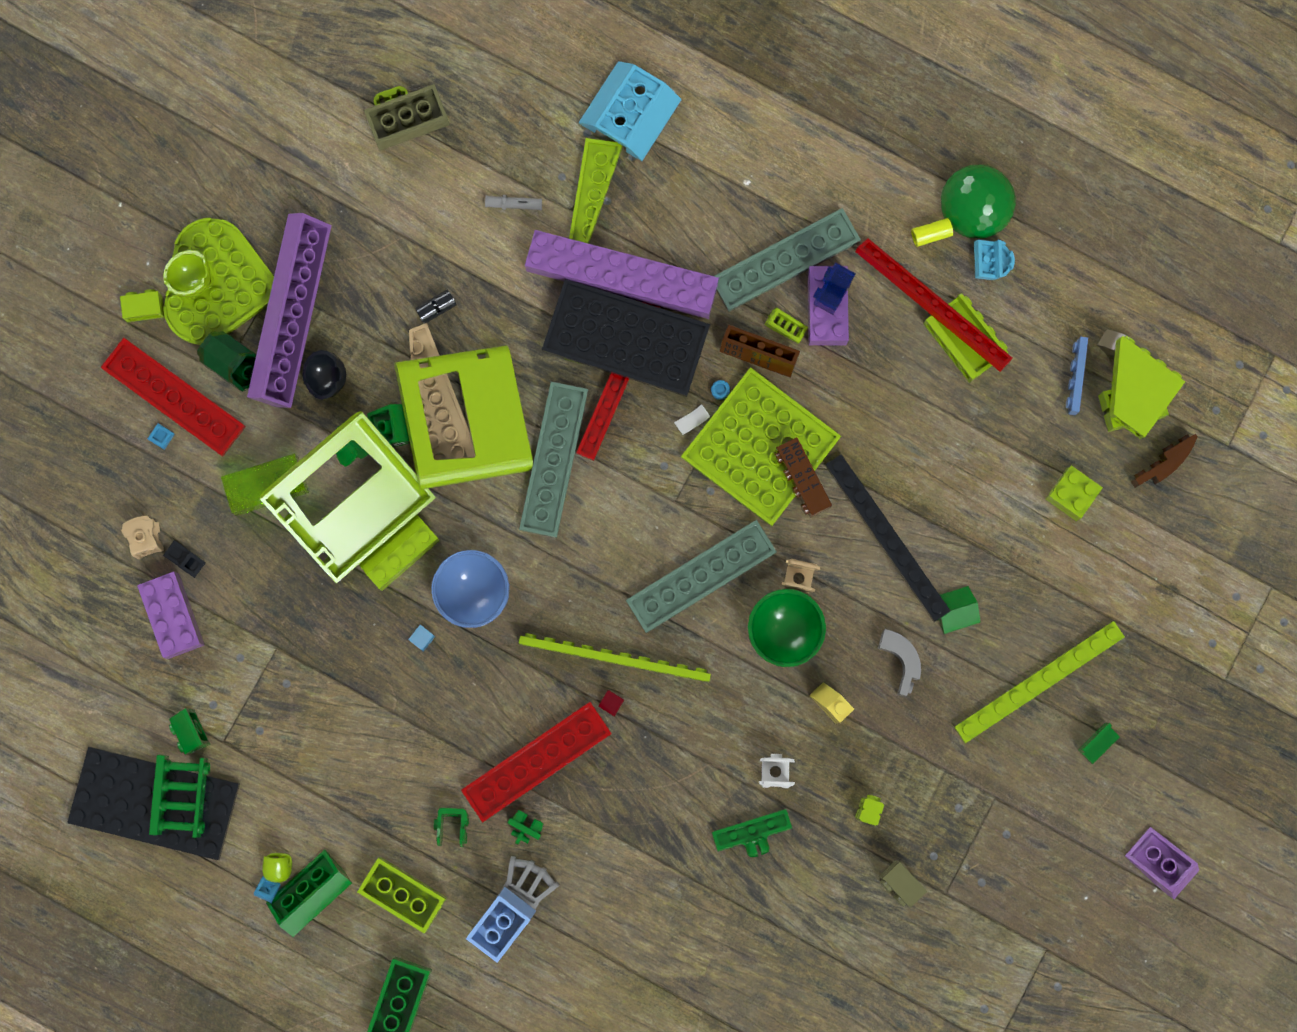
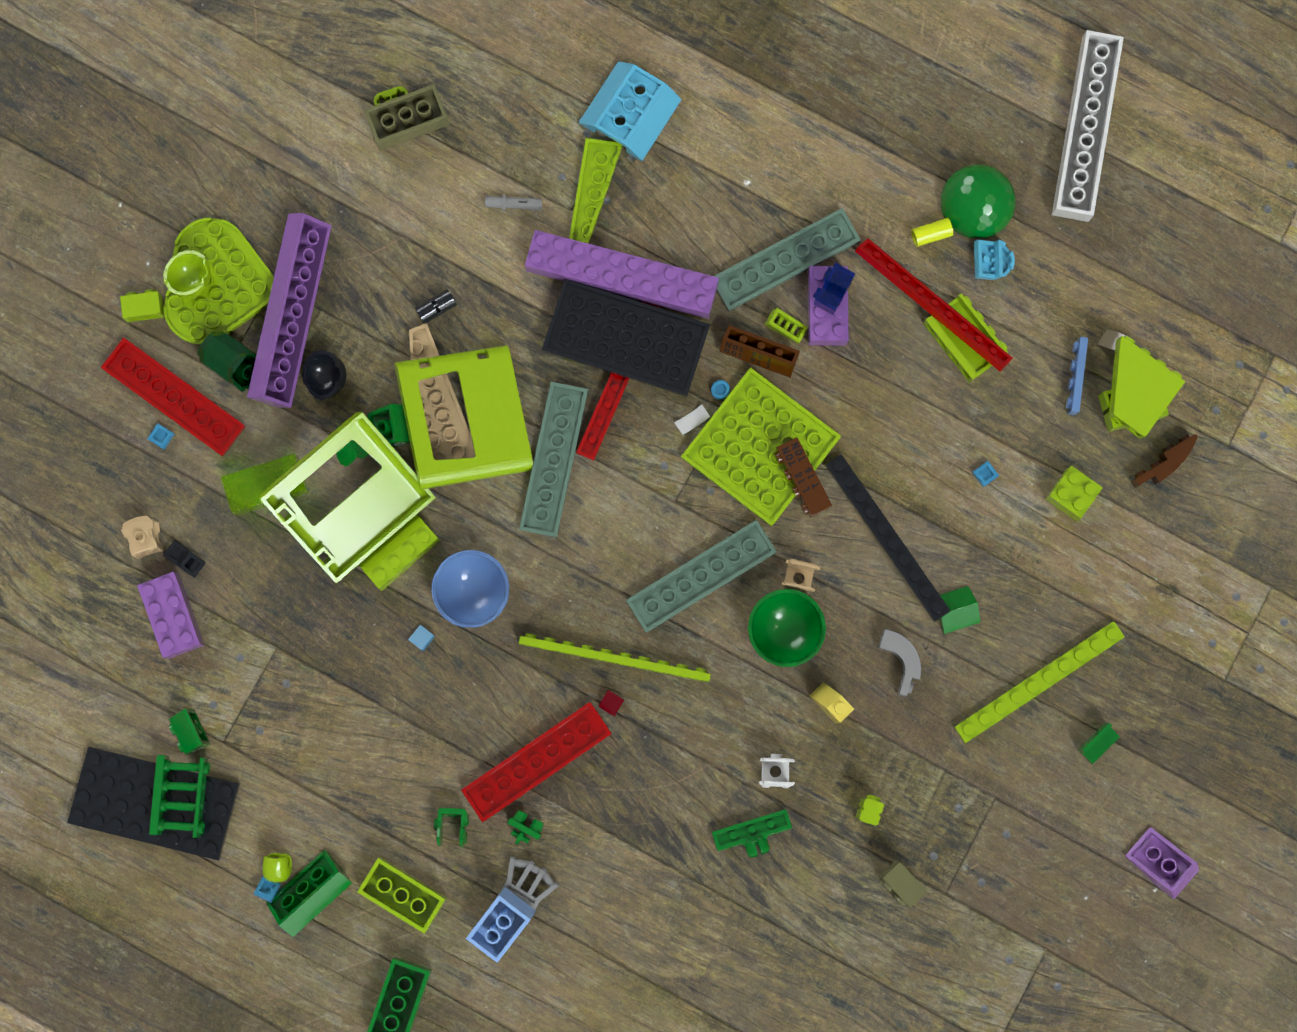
none -> dark azure tile [972,461,999,487]
none -> white brick [1052,30,1124,222]

